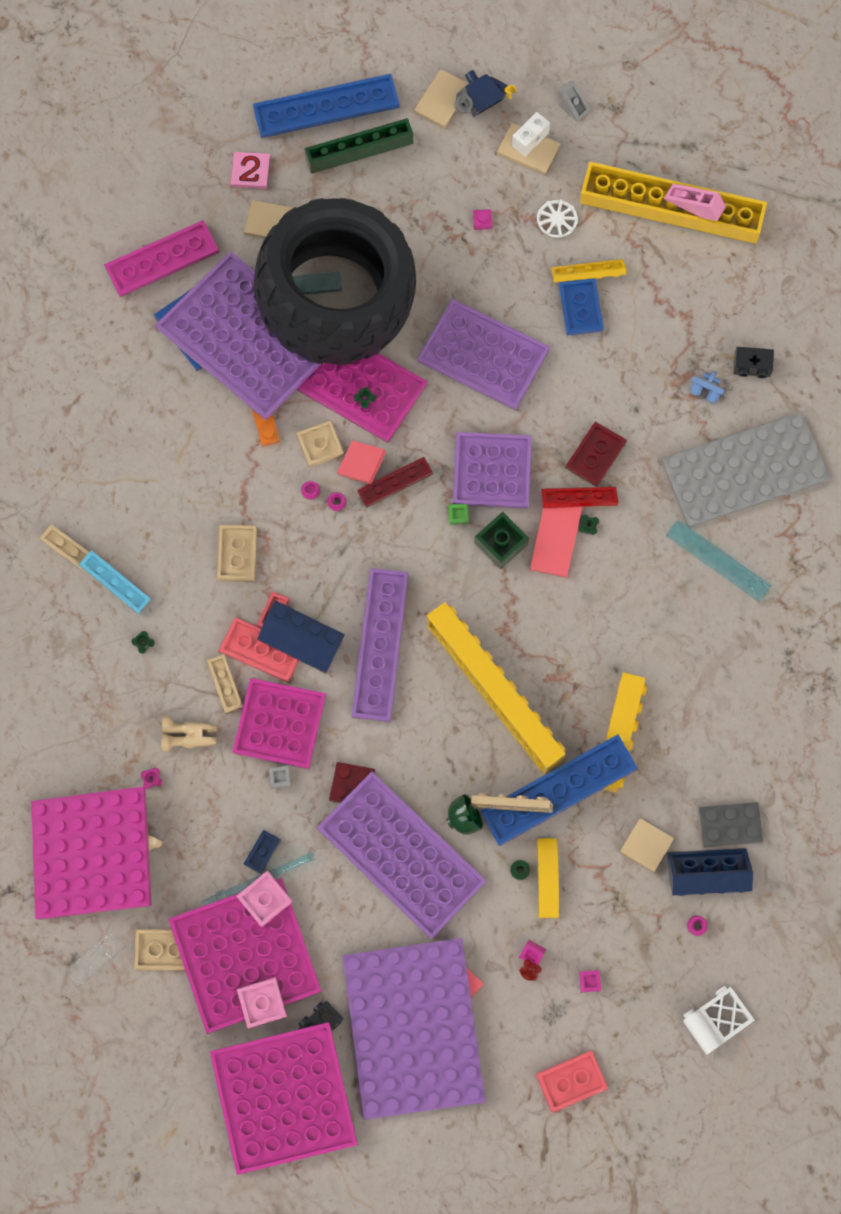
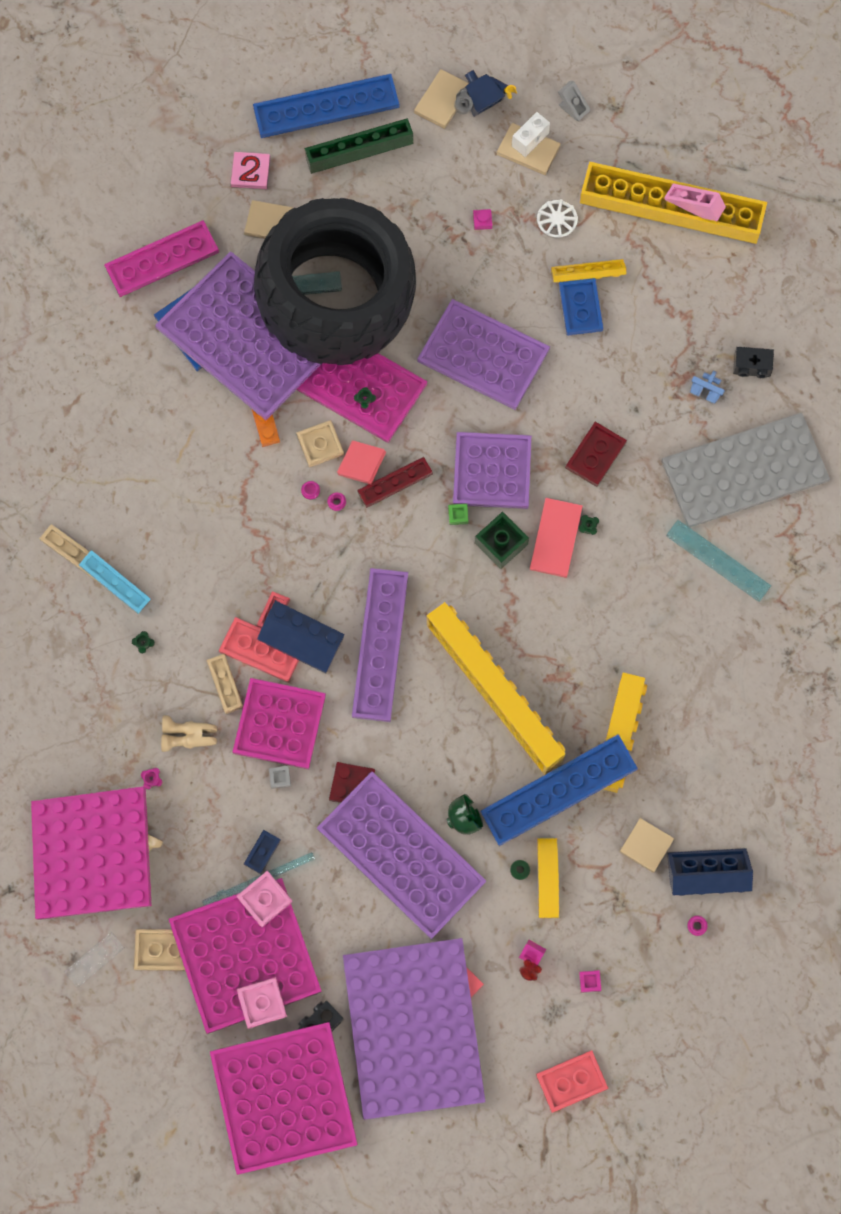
tan tile [217,525,258,582] -> none
tan plate [471,793,553,813] -> none
red tile [541,487,618,508] -> none
white piece [683,986,755,1055] -> none
dark grey plate [699,802,763,847] -> none

